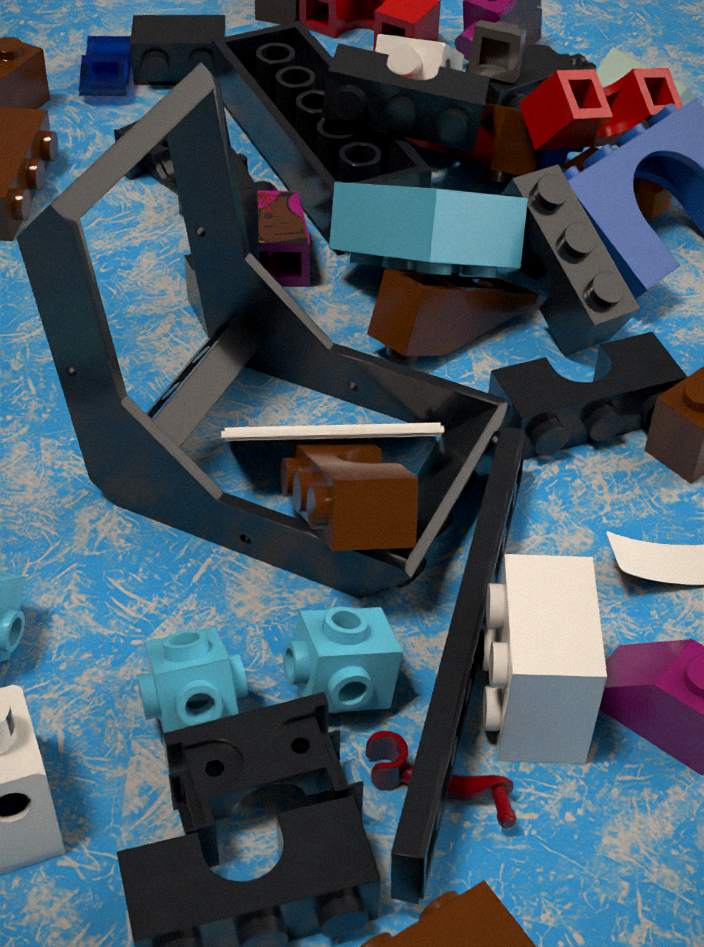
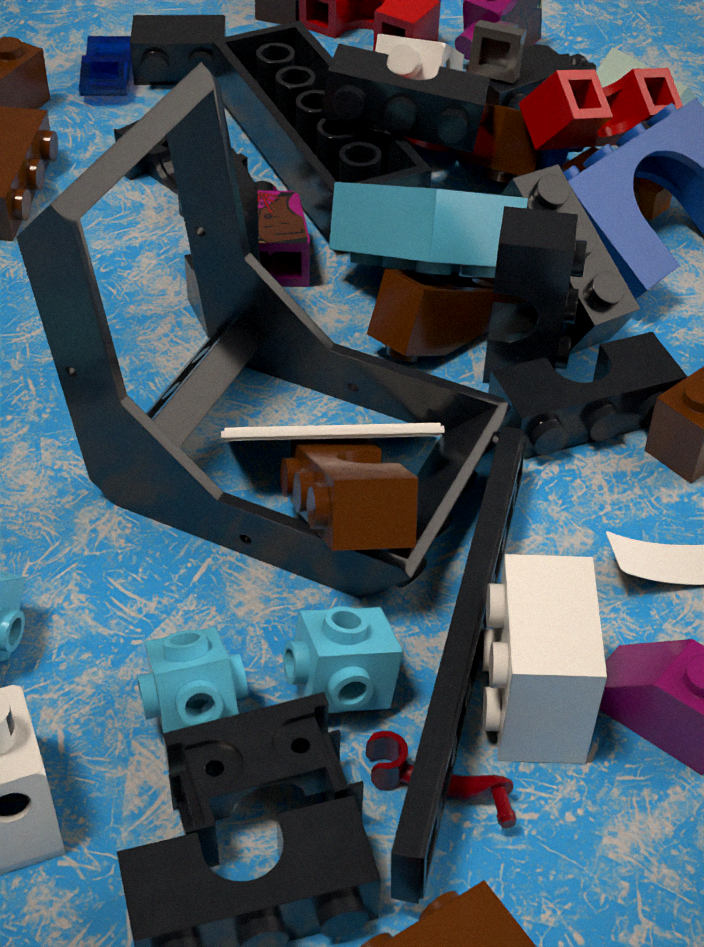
none -> black arch [482,206,587,384]

